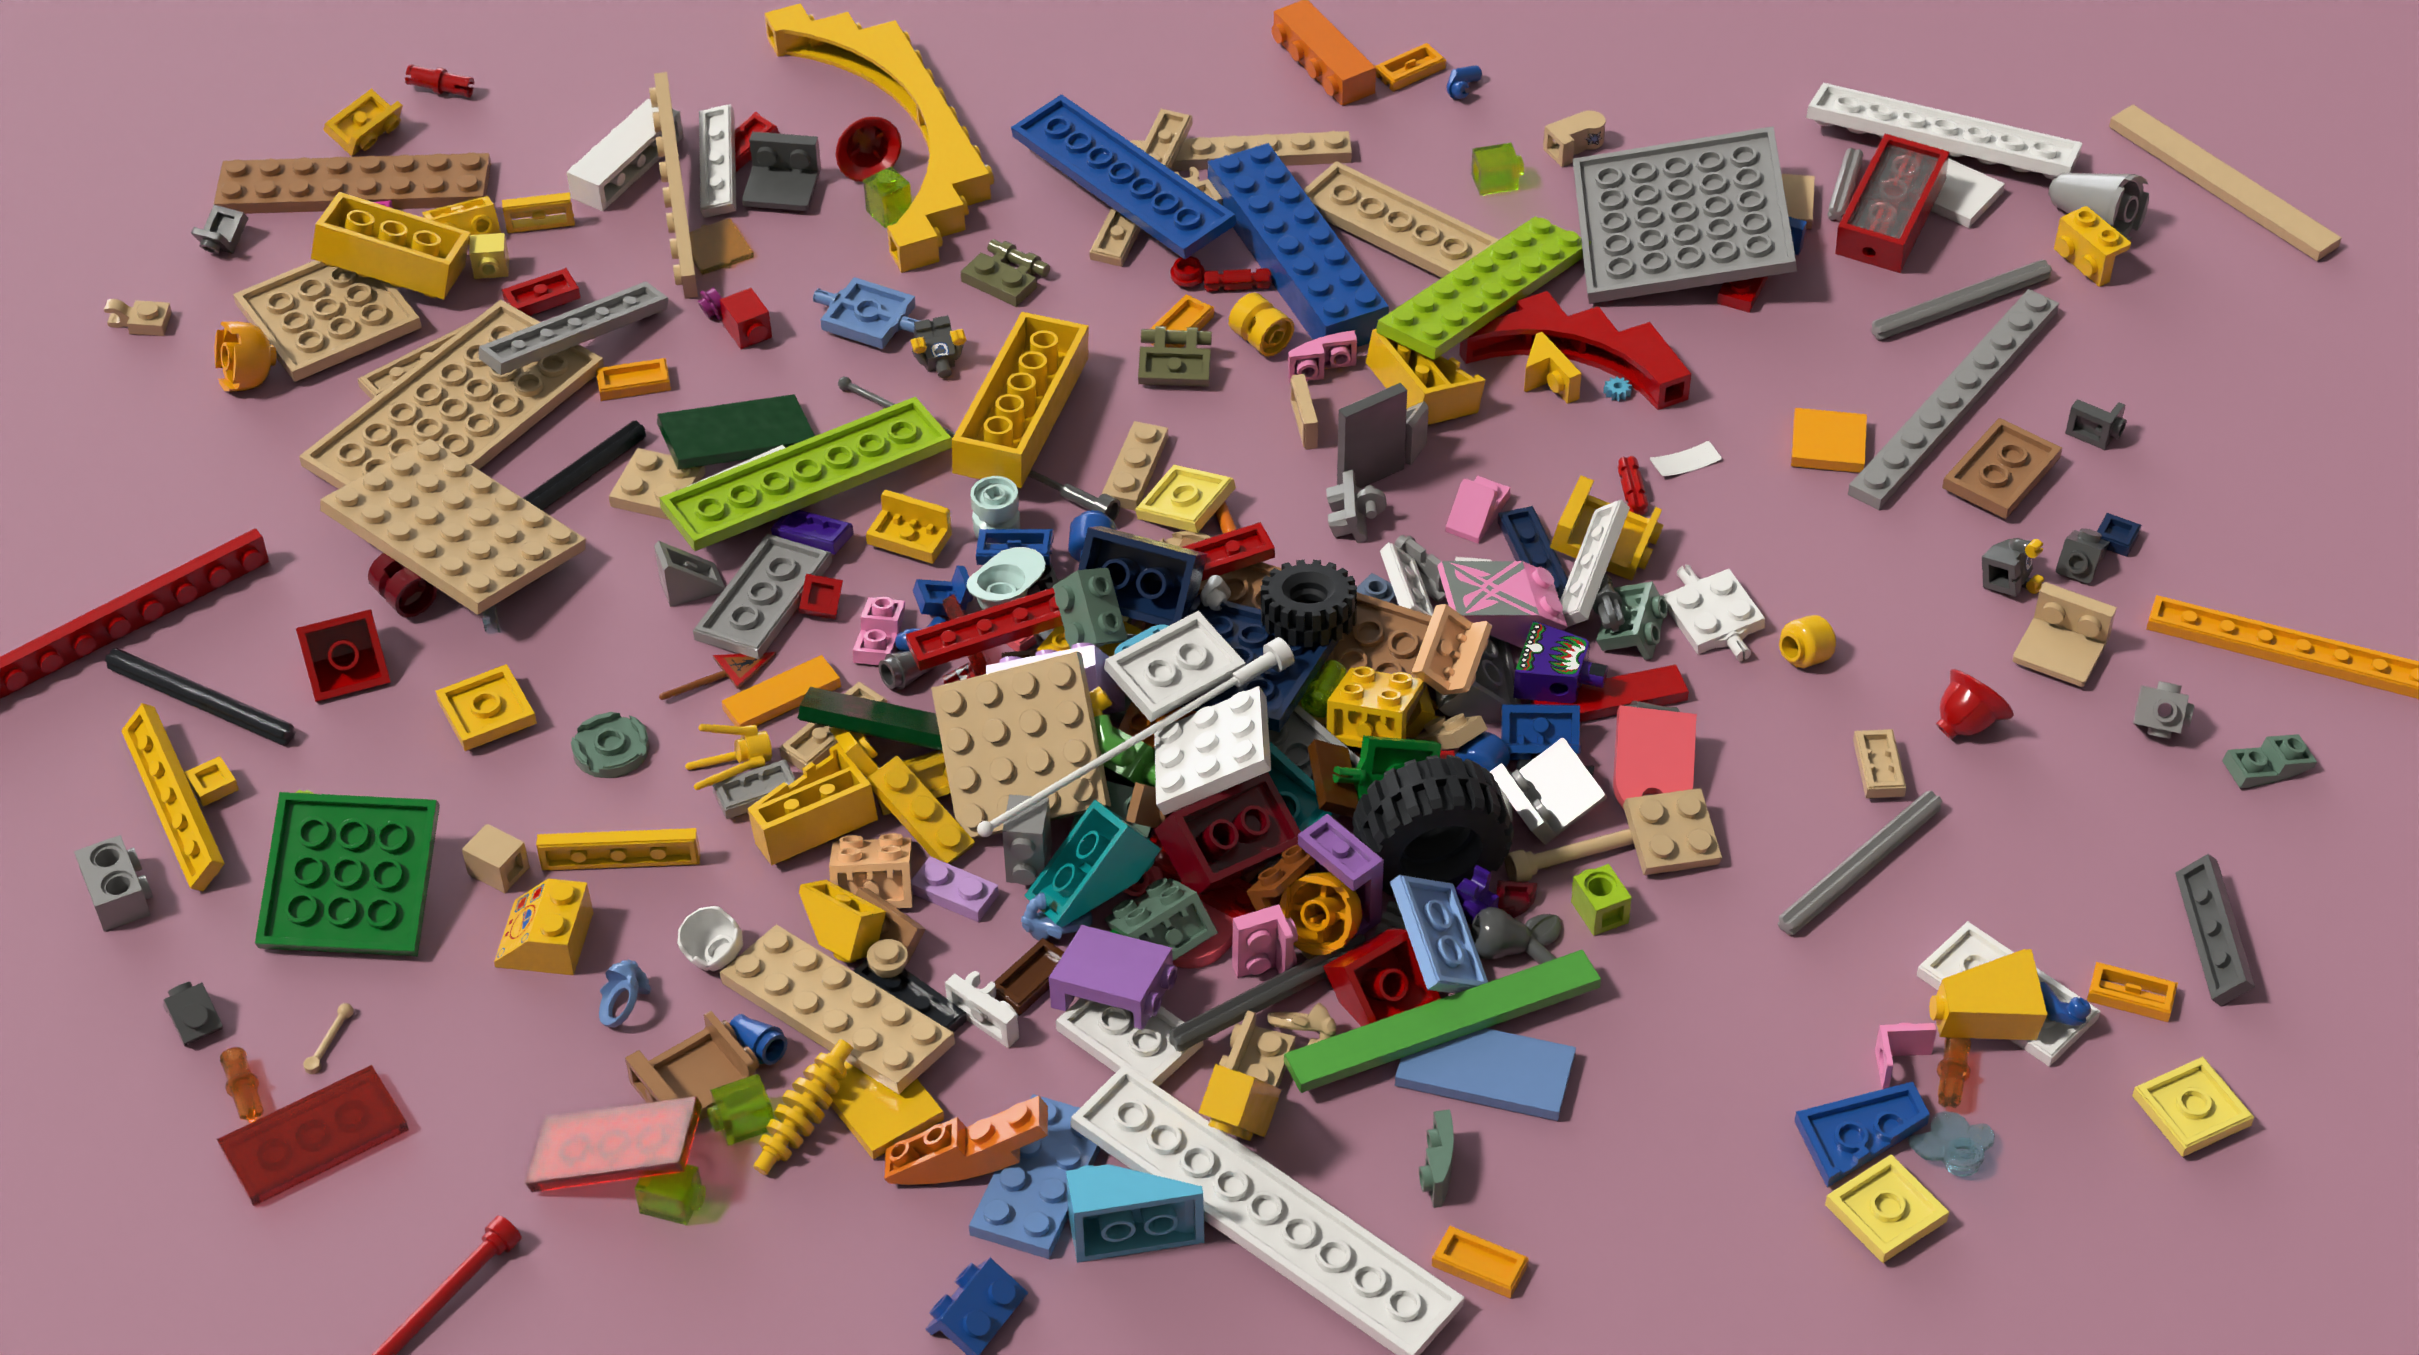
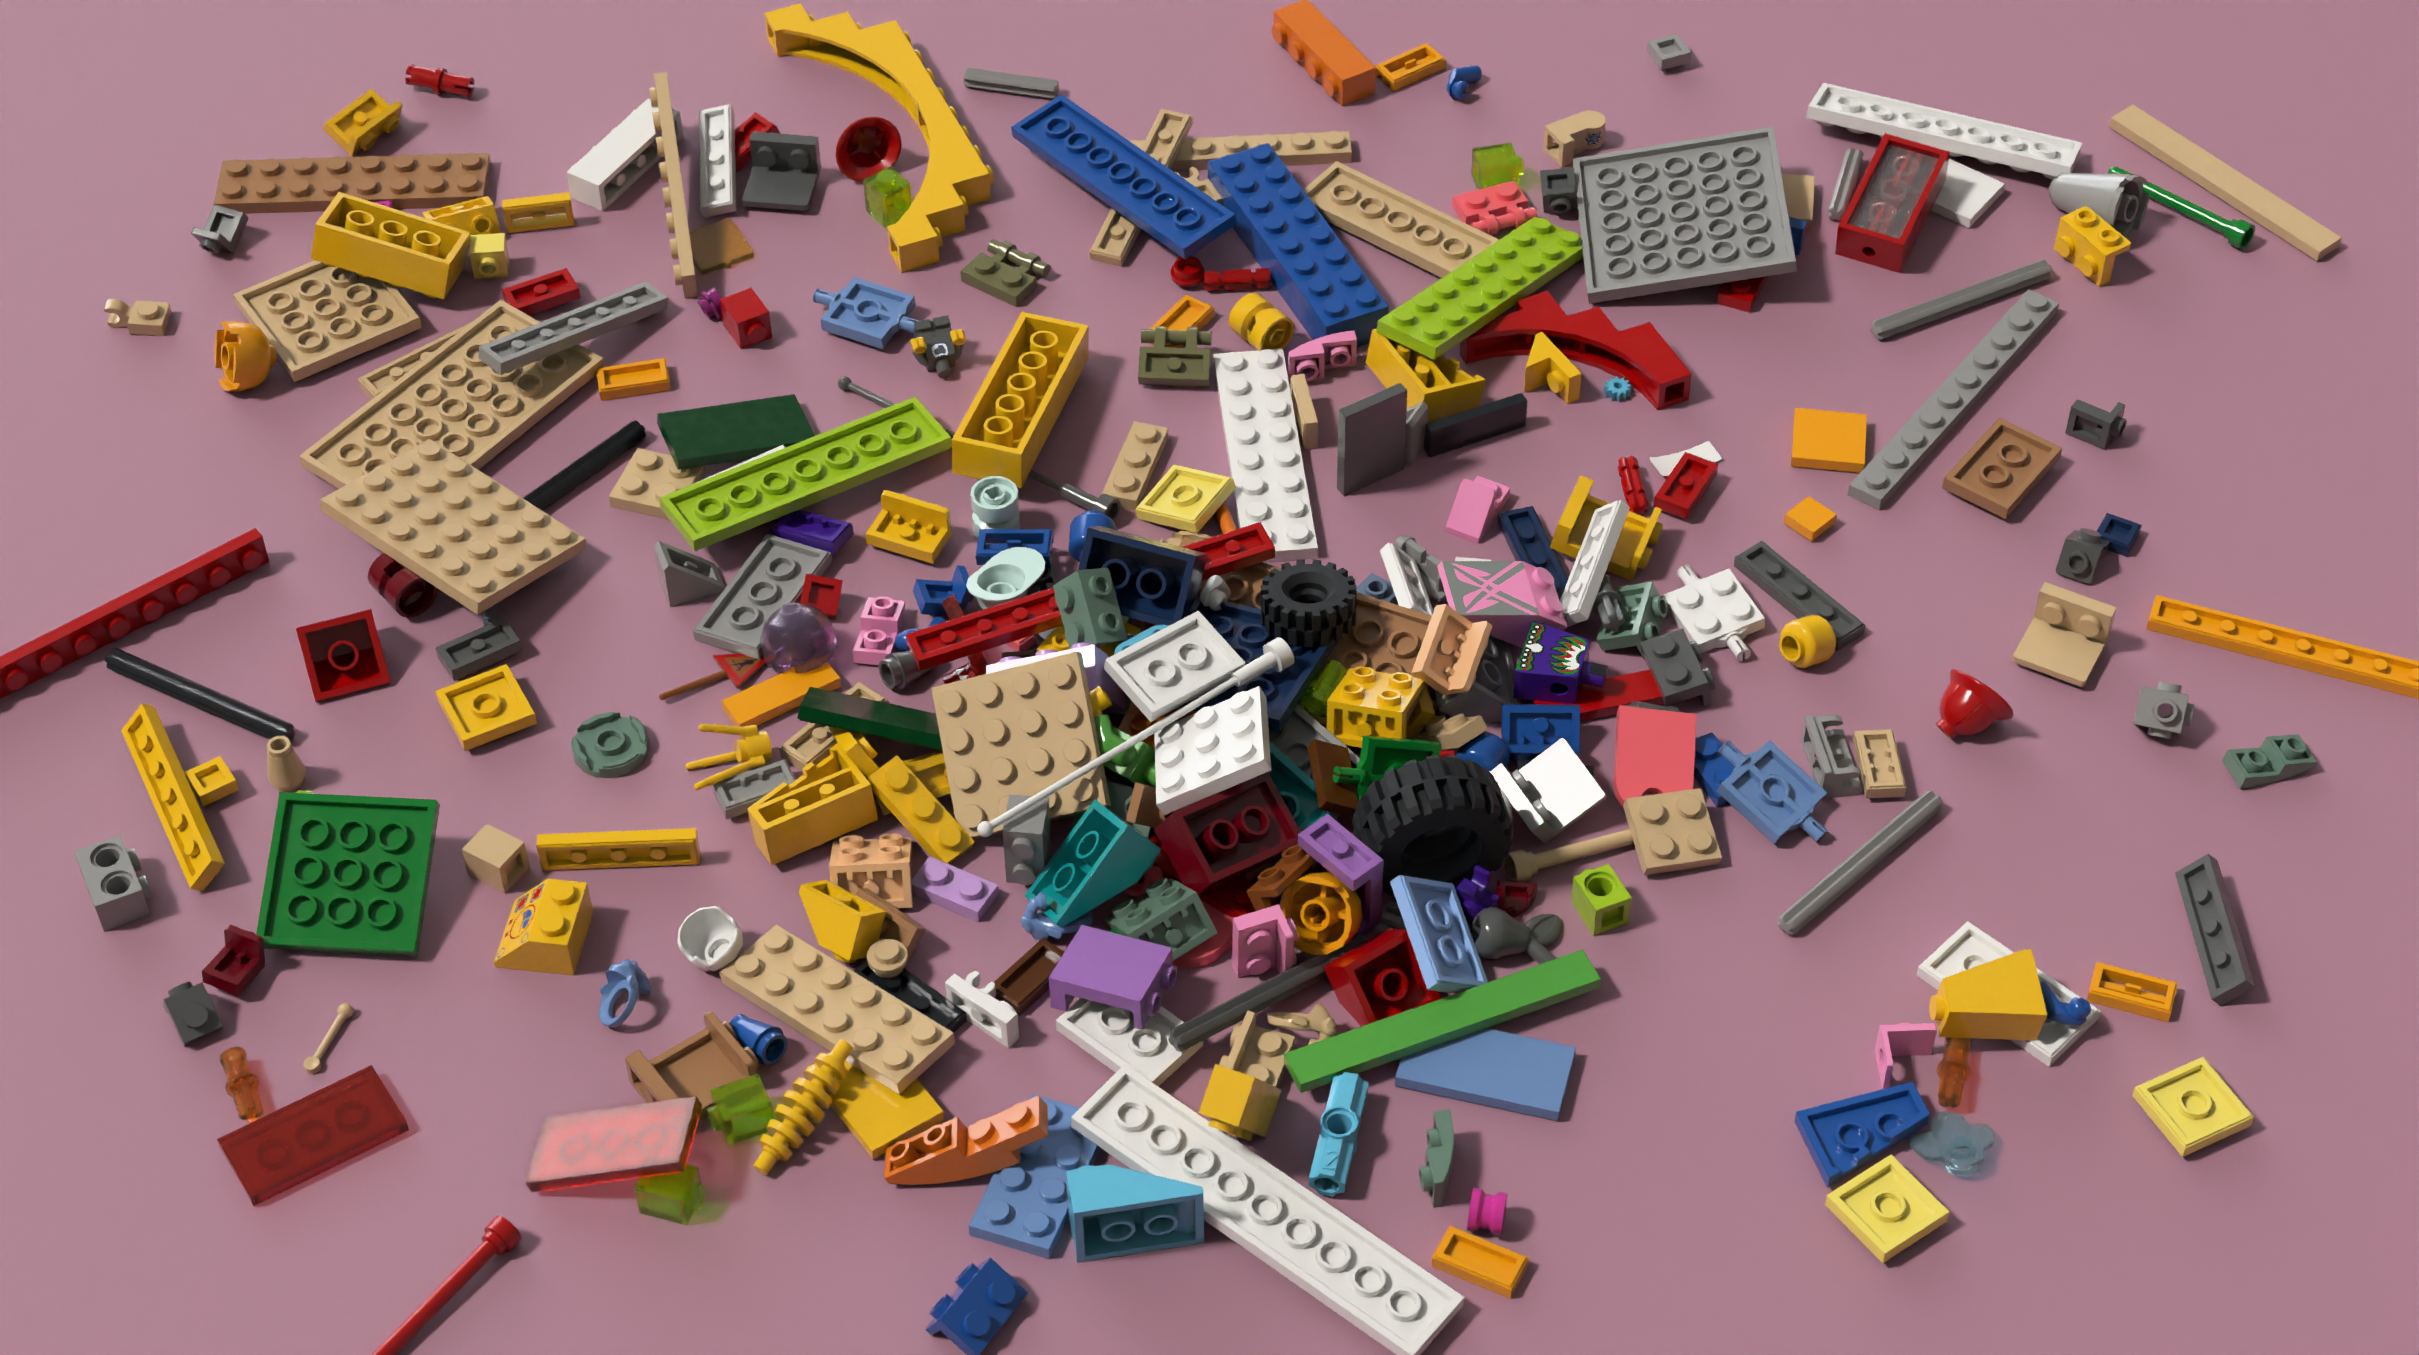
light grey hips [1326,470,1387,543] -> none
dark grey piece [1982,538,2044,597] -> none
none -> dark red bracket [202,924,265,996]
none -> tan cone [267,736,307,792]
none -> dark grey plate [436,618,523,681]
none -> clear purple cylinder [760,602,838,673]
none -> light grey axle [964,68,1059,99]
none -> white plate [1213,348,1318,563]
none -> medium azure piece [1308,1072,1369,1197]
none -> black tile [1424,393,1527,457]
none -> coral plate [1452,180,1538,236]
none -> dark pink wheel [1467,1188,1508,1236]
none -> dark grey bracket [1540,167,1577,213]
none -> dark grey bracket [1640,628,1715,707]
none -> light grey plate [1647,34,1691,70]
none -> red plate [1653,452,1718,519]
none -> blue plate [1694,732,1735,808]
none -> medium blue plate [1717,740,1828,844]
none -> dark grey tile [1734,541,1866,651]
none -> light orange tile [1784,496,1837,541]
none -> light grey hinge [1801,715,1864,799]
none -> green piece [2108,166,2255,250]

